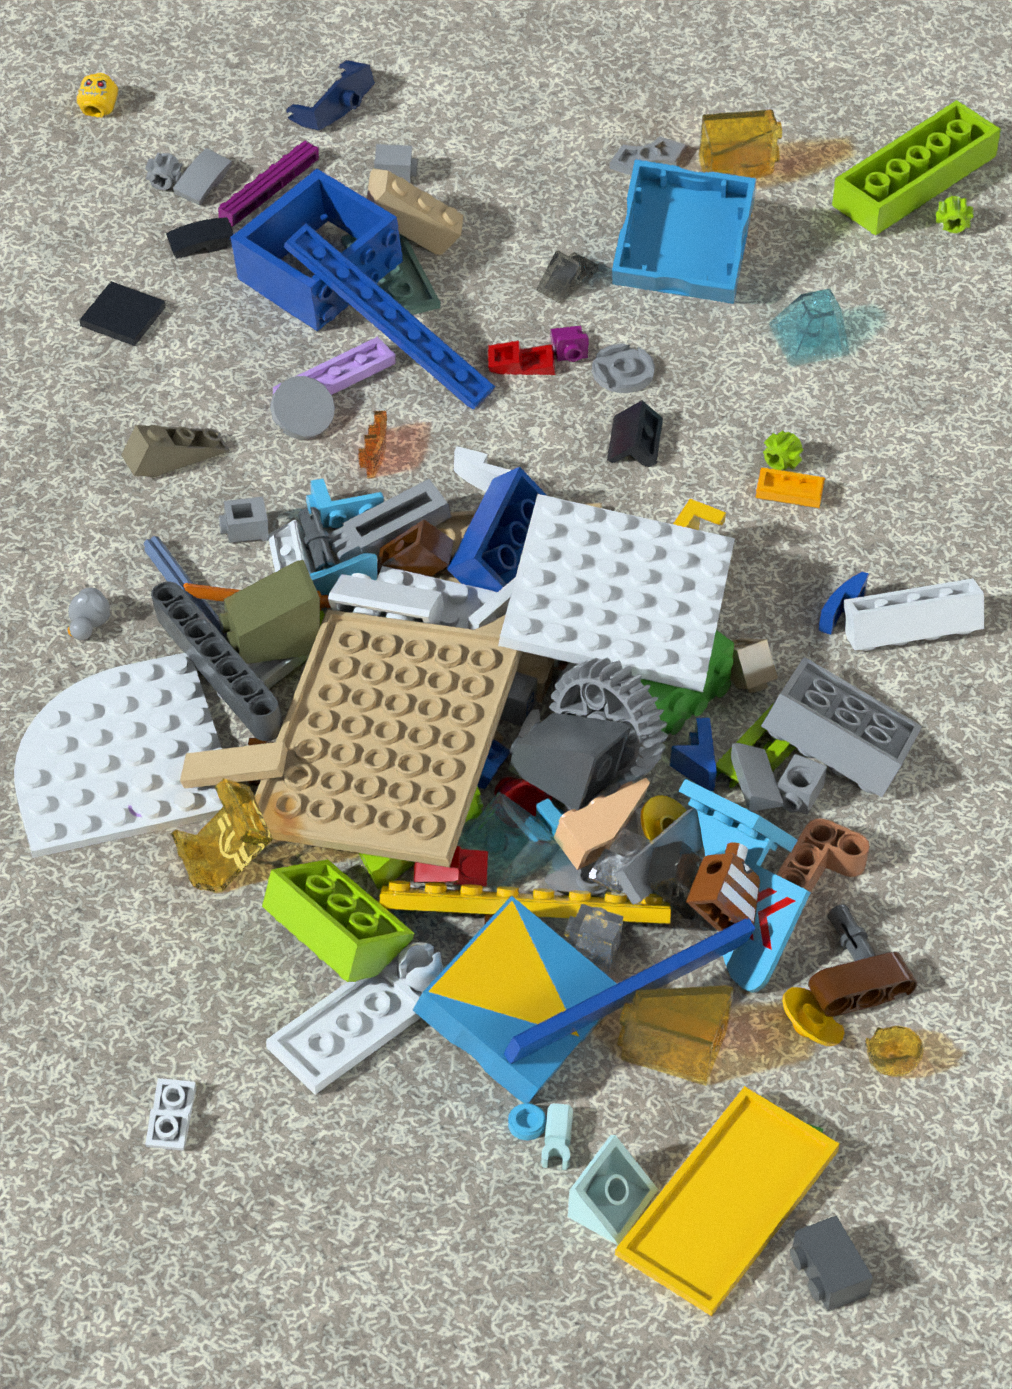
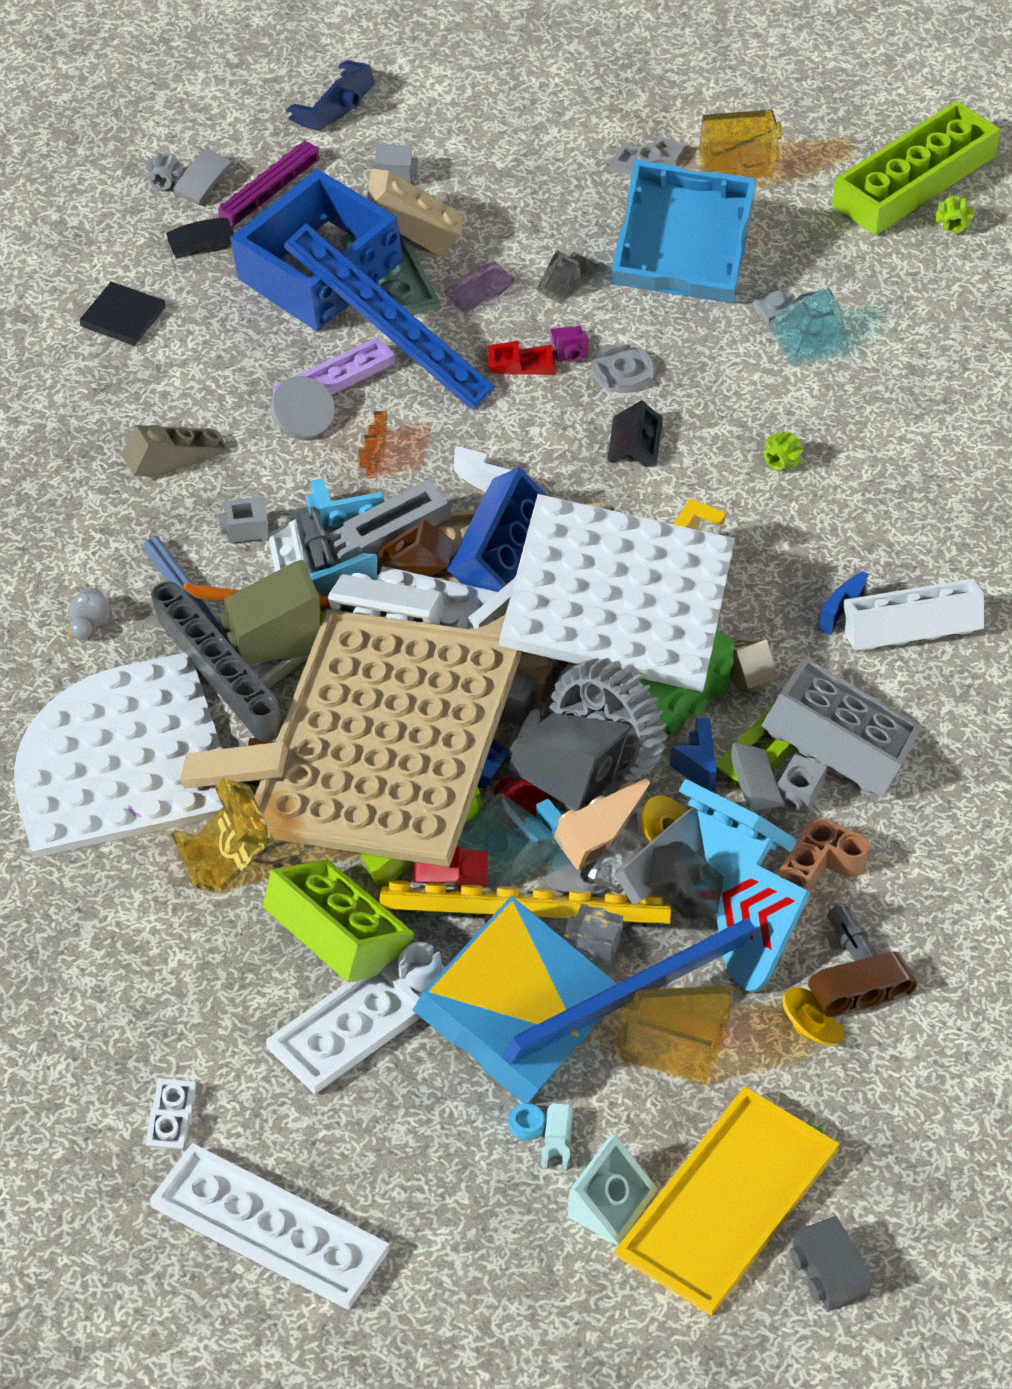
yellow head [77,73,118,118] -> none
dark orange torso [687,842,760,932] -> none
light orange plate [755,467,825,508] -> none
clear yellow hair [865,1025,924,1077] -> none
none -> white plate [150,1143,389,1310]
none -> clear purple slope [444,261,515,313]
none -> light grey plate [753,290,796,325]

